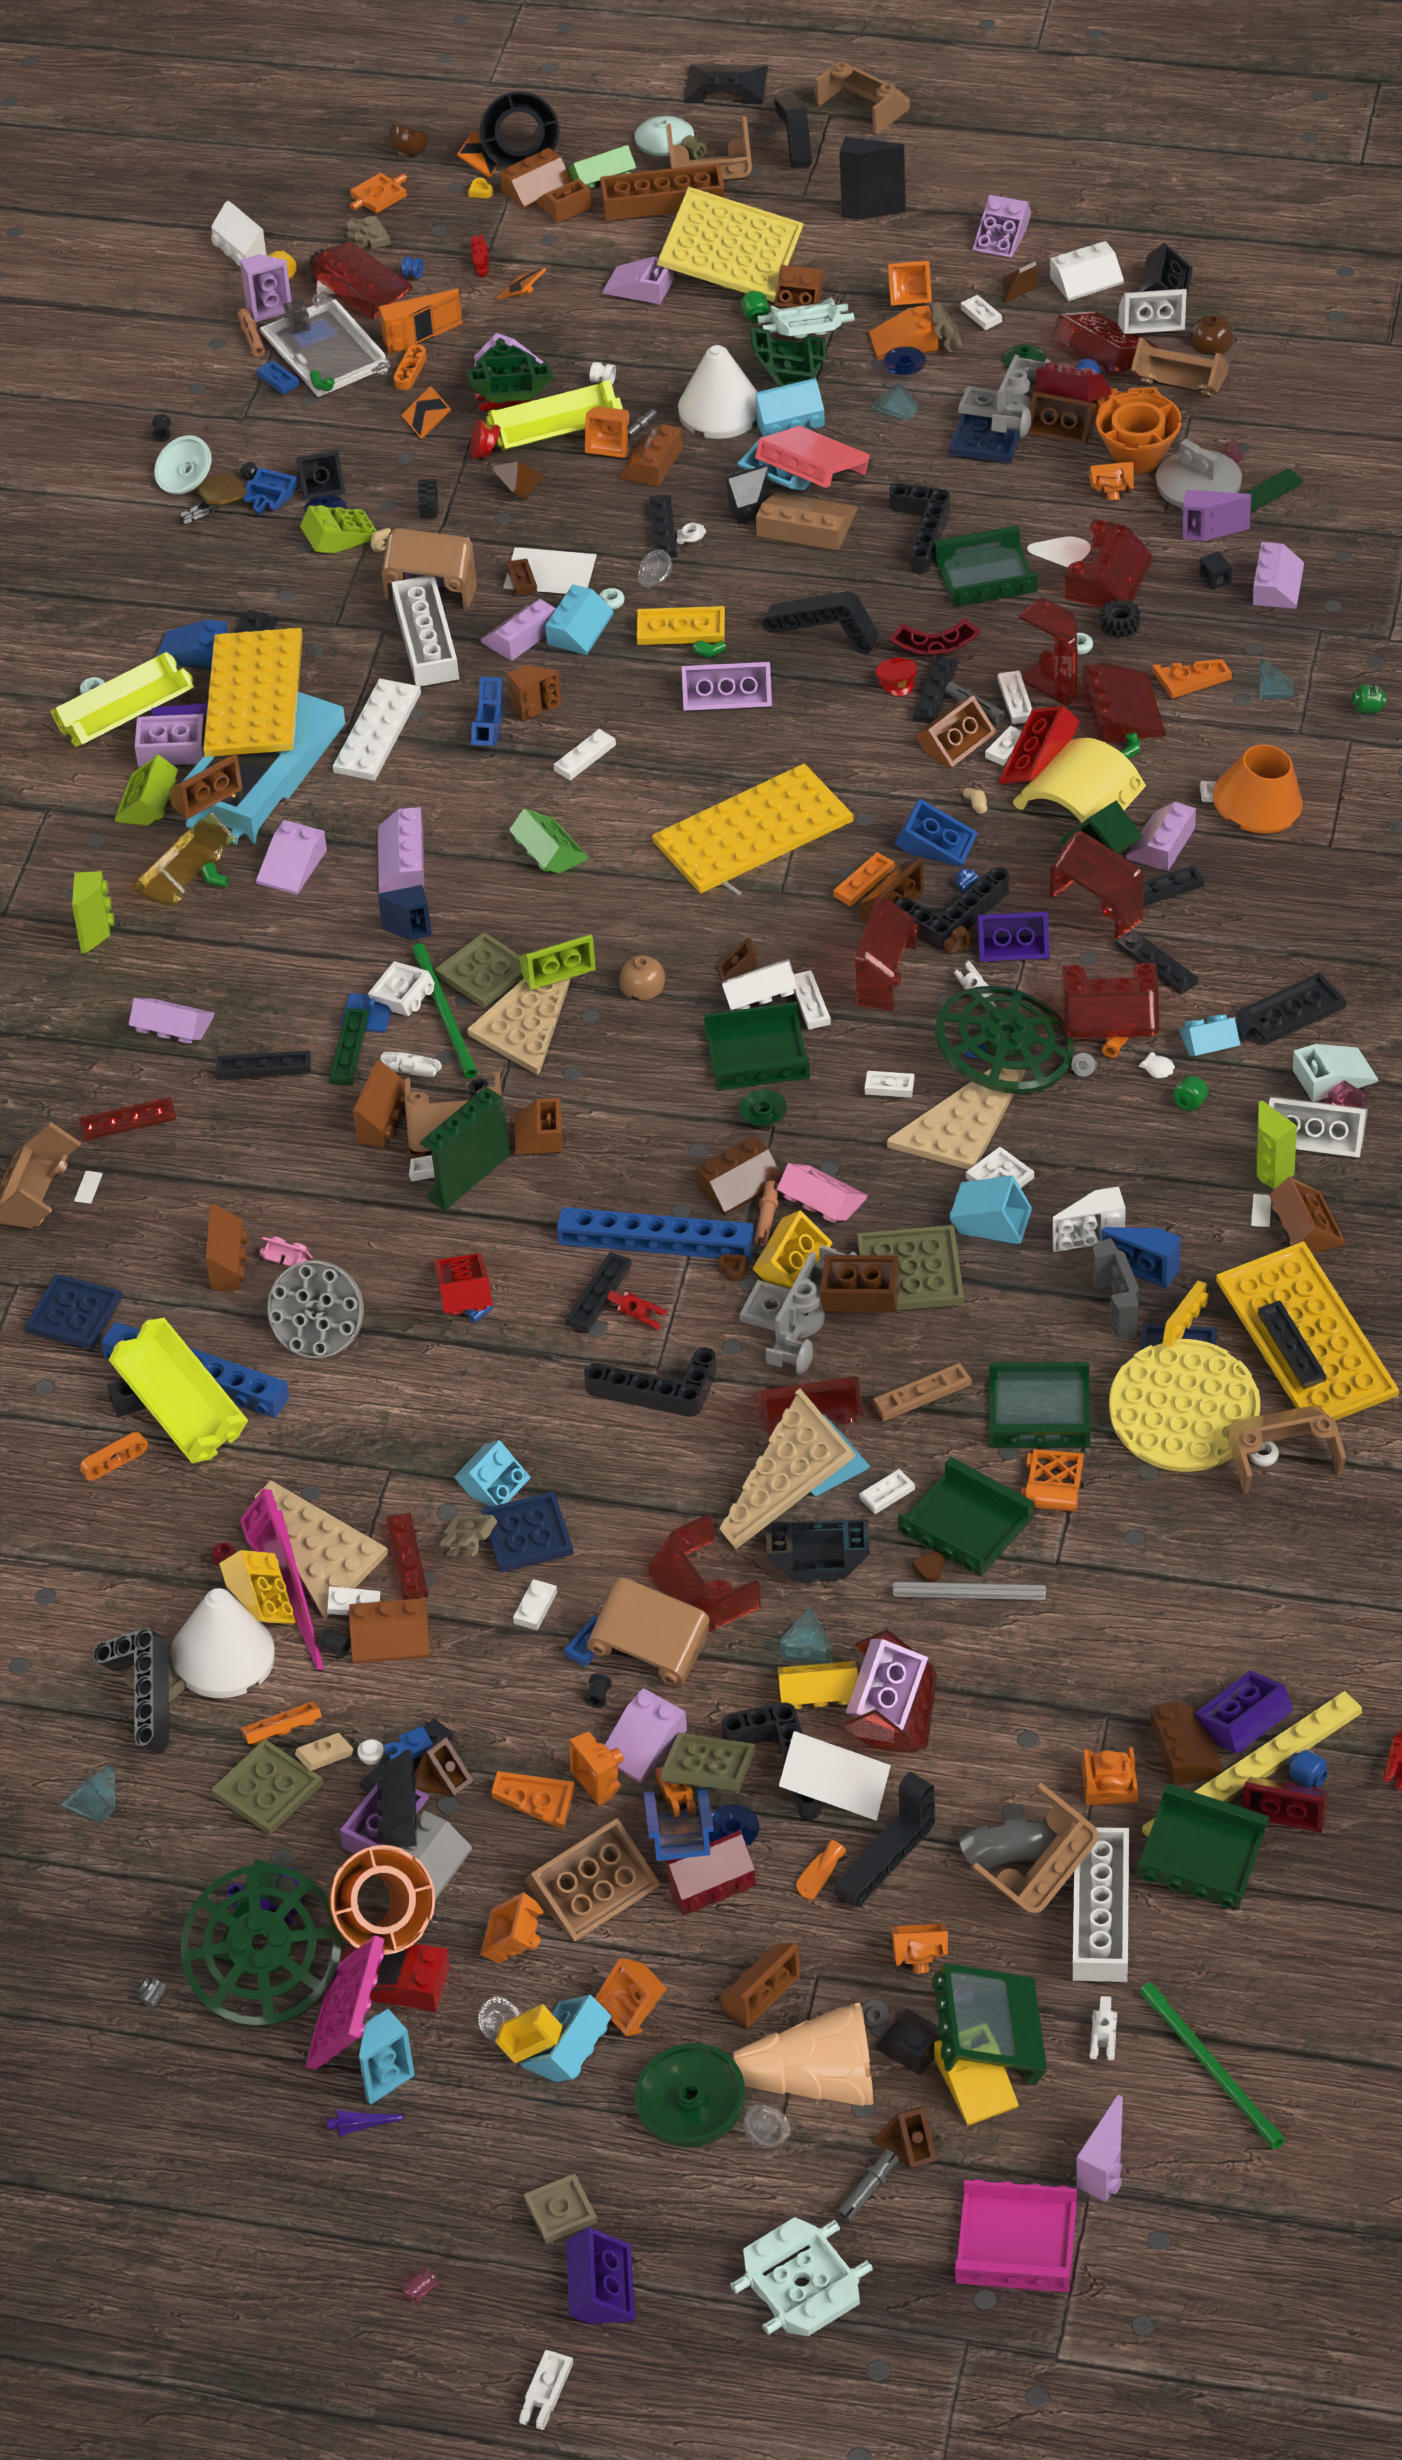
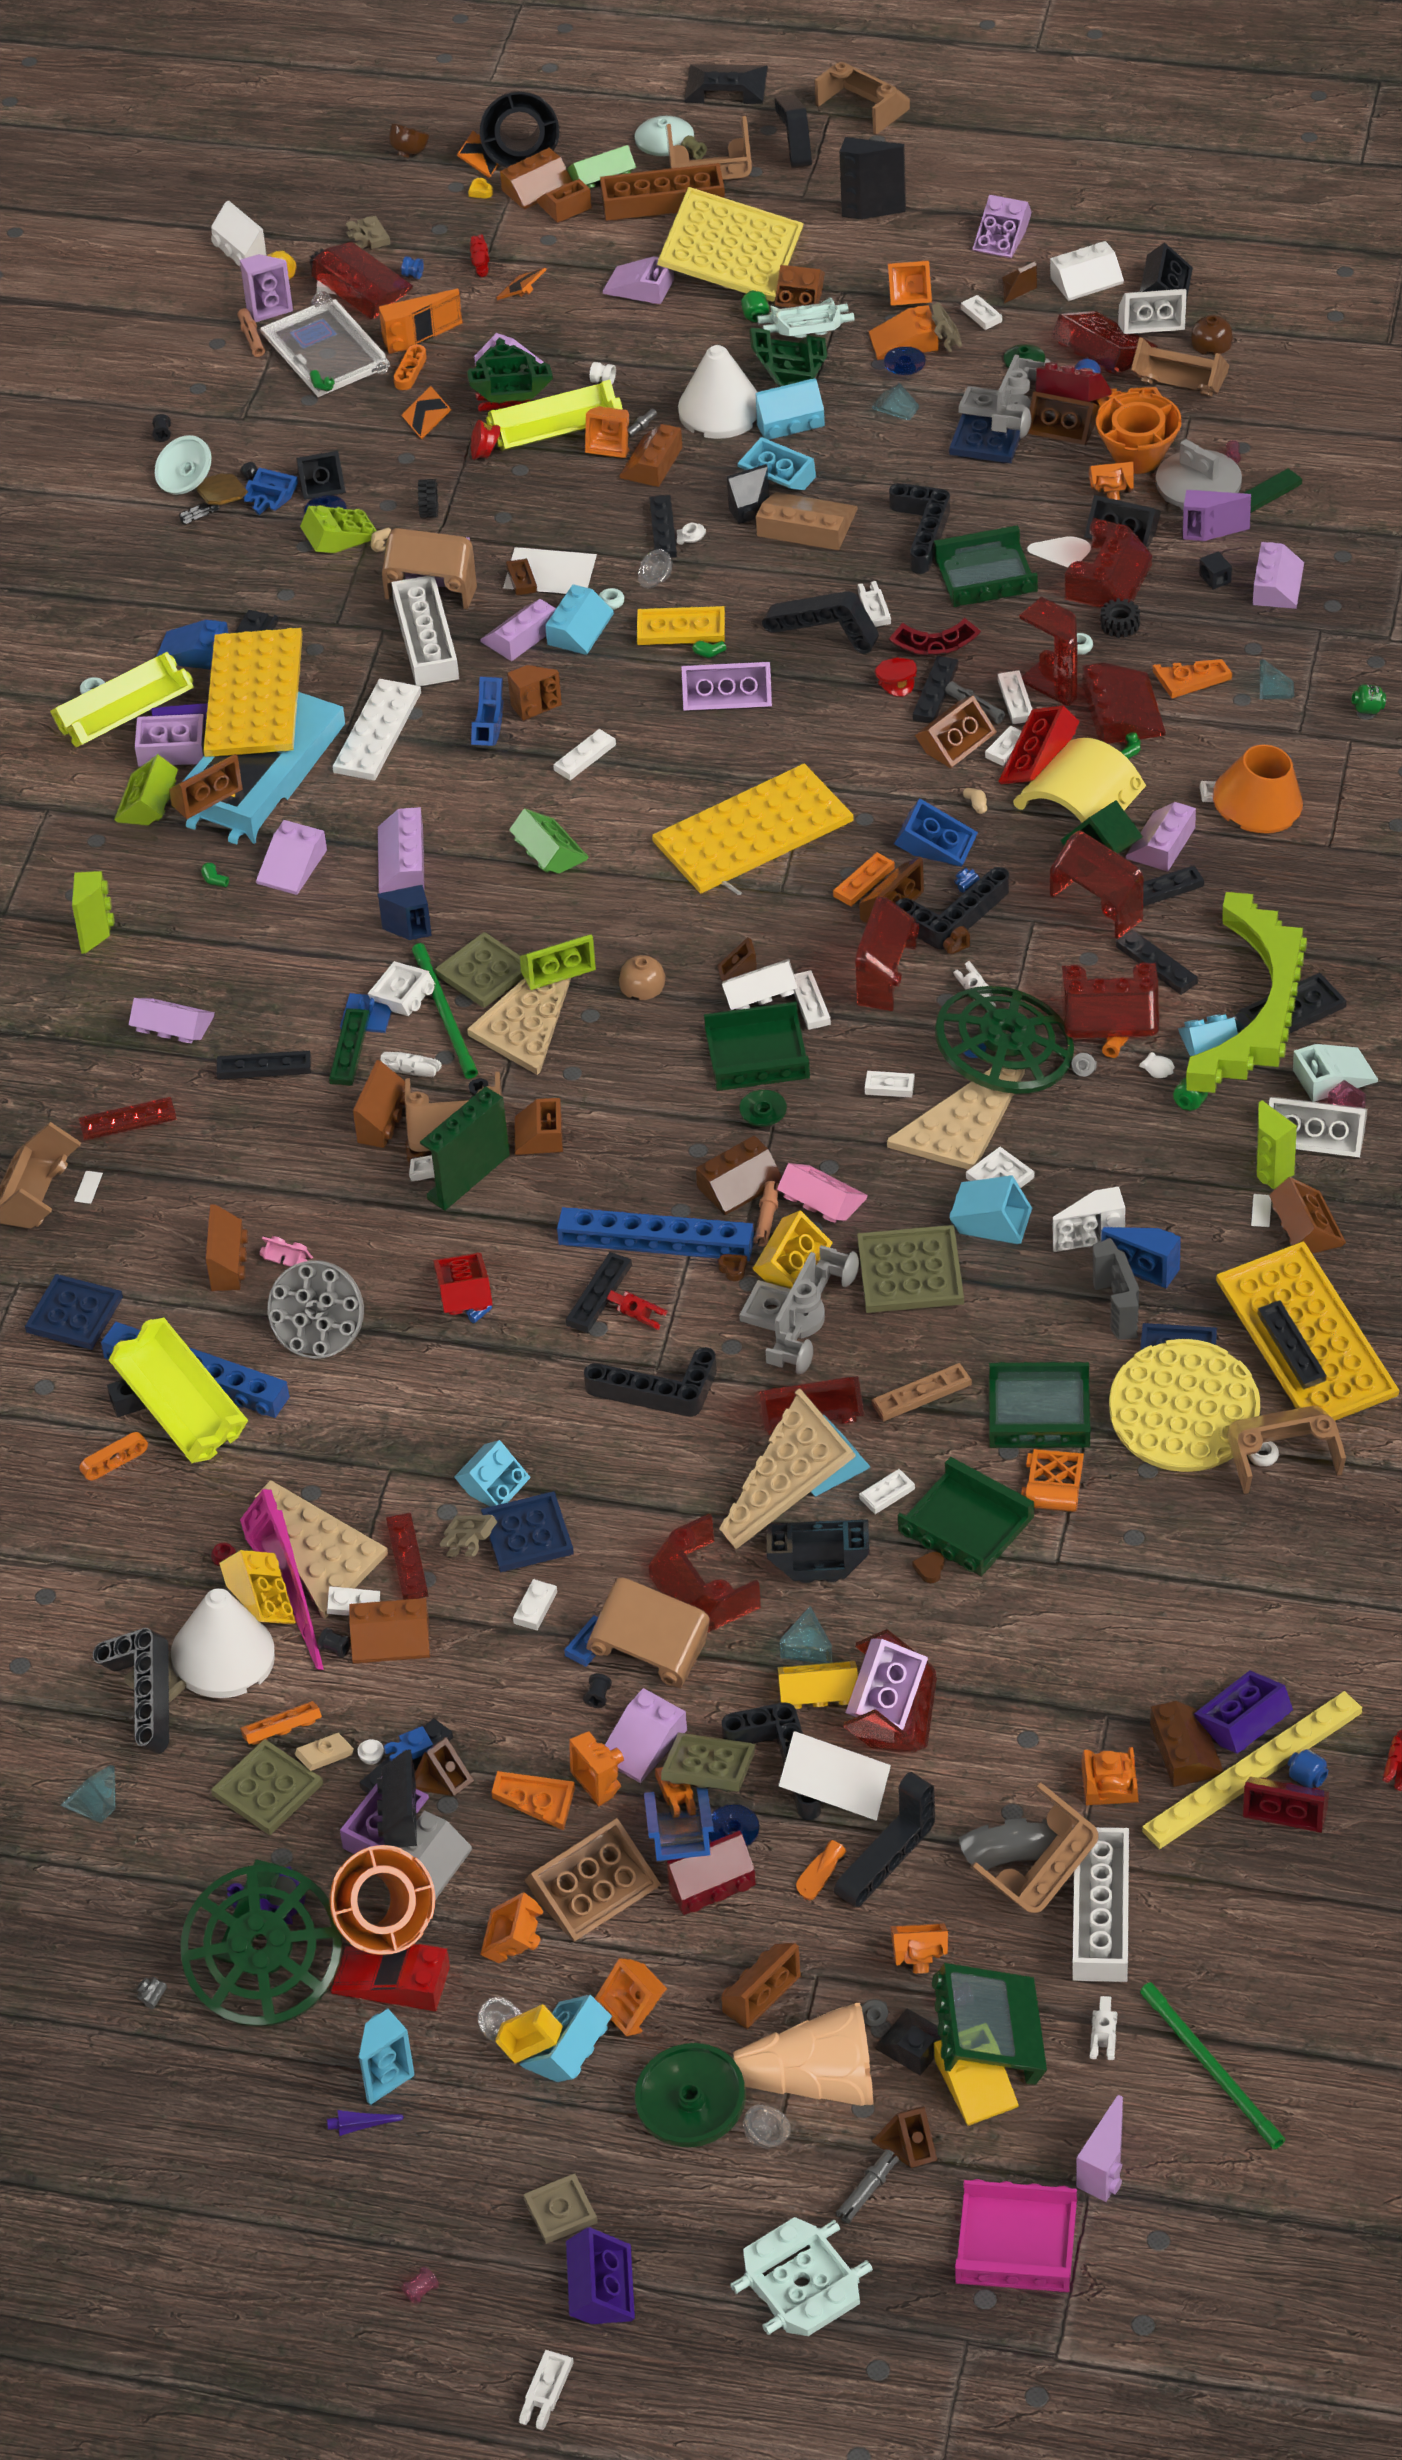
clear yellow windscreen [132,812,236,905] -> none
blue plate [257,360,299,395] -> none
clear smoke brick [283,299,310,335] -> none
dark pink plate [305,1935,384,2069] -> none
orange plate [350,172,407,214] -> none
reddish brown slope [492,461,544,500] -> none
coral panel [755,426,870,488] -> none
reddish brown slope [820,1255,899,1312] -> none
light grey axle [893,1582,1046,1600] -> none
dark purple slope [977,912,1050,961] -> none
dark green panel [1136,1783,1269,1910] -> none
yellow plate [1163,1281,1209,1347] -> none
none -> white hinge [857,581,891,627]
none -> black slope [1084,495,1161,551]
none -> lime arch [1186,892,1307,1093]

